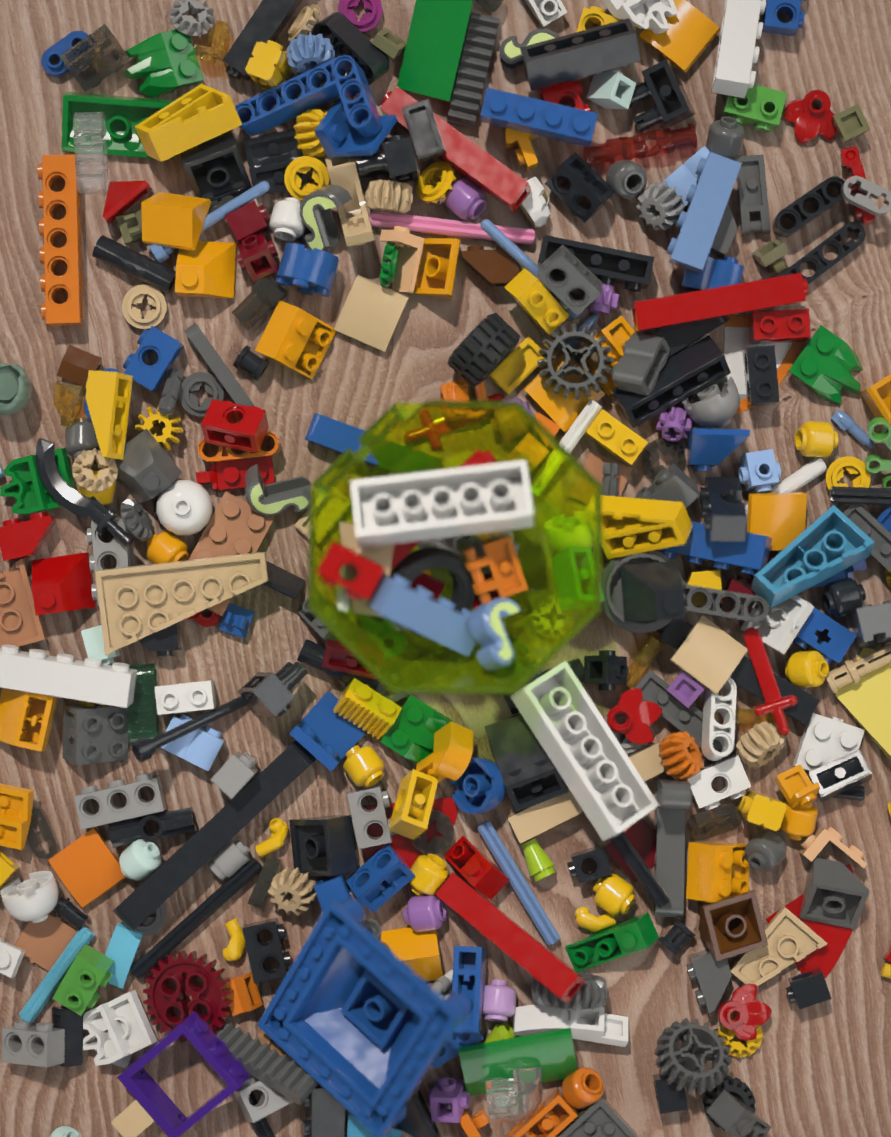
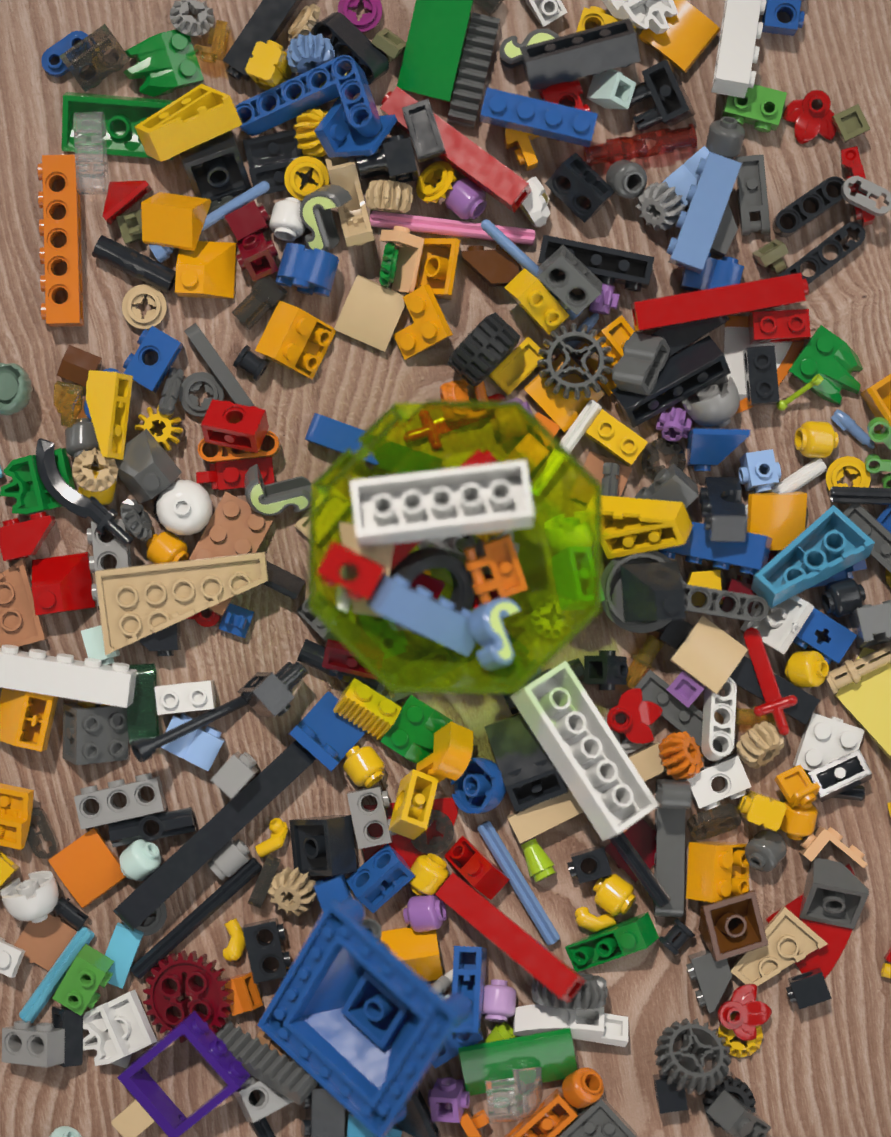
none -> light orange plate [393,284,453,360]
none -> lime hinge [776,374,823,411]

